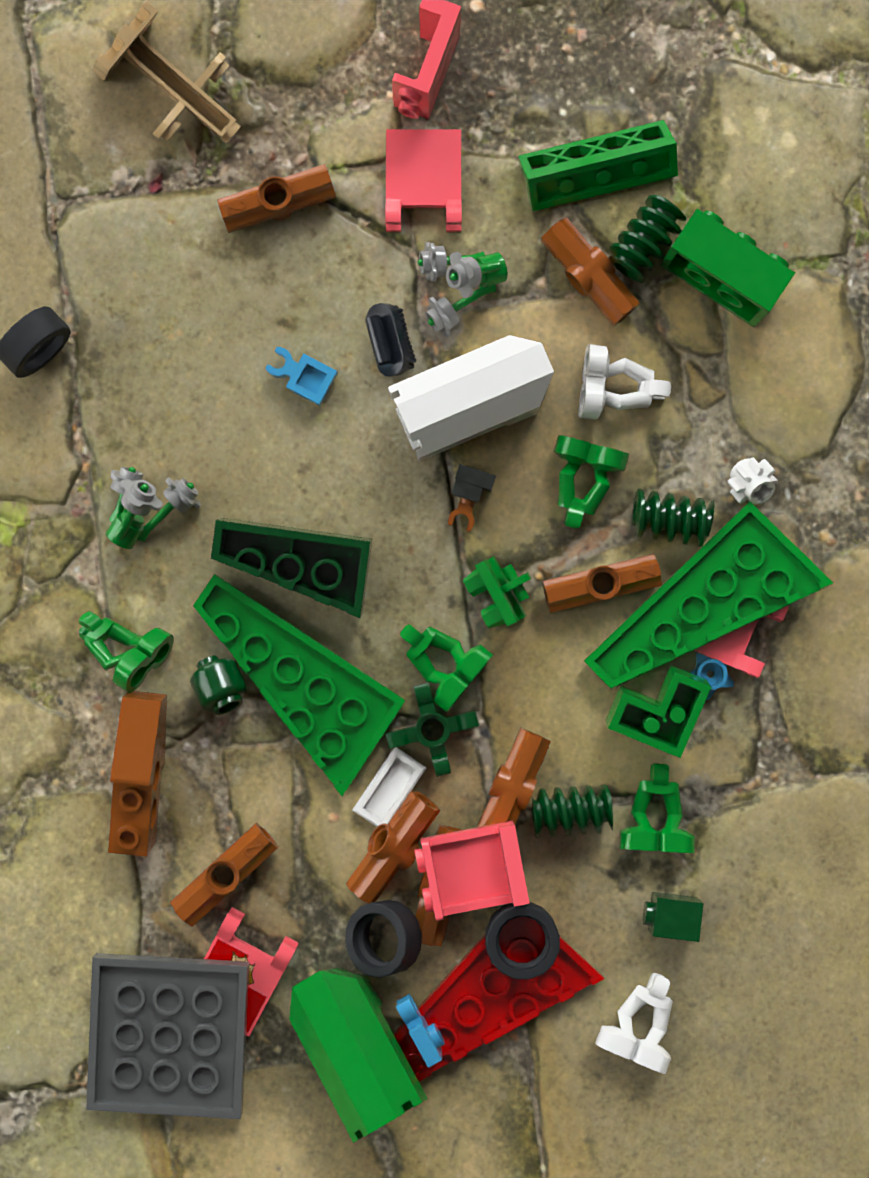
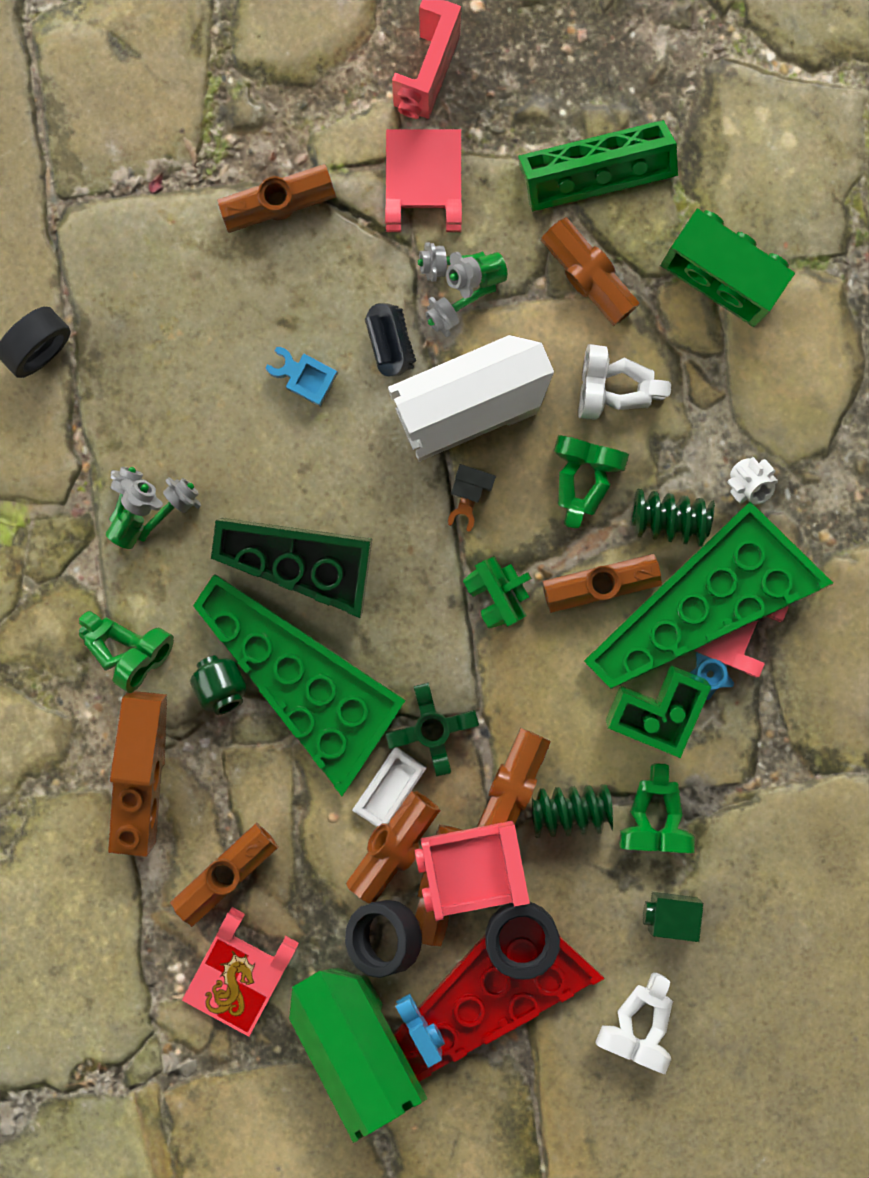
dark grey plate [86,953,250,1119] -> none
tan piece [92,0,241,143] -> none
green piece [400,624,494,713] -> none
dark green piece [608,194,687,283] -> none

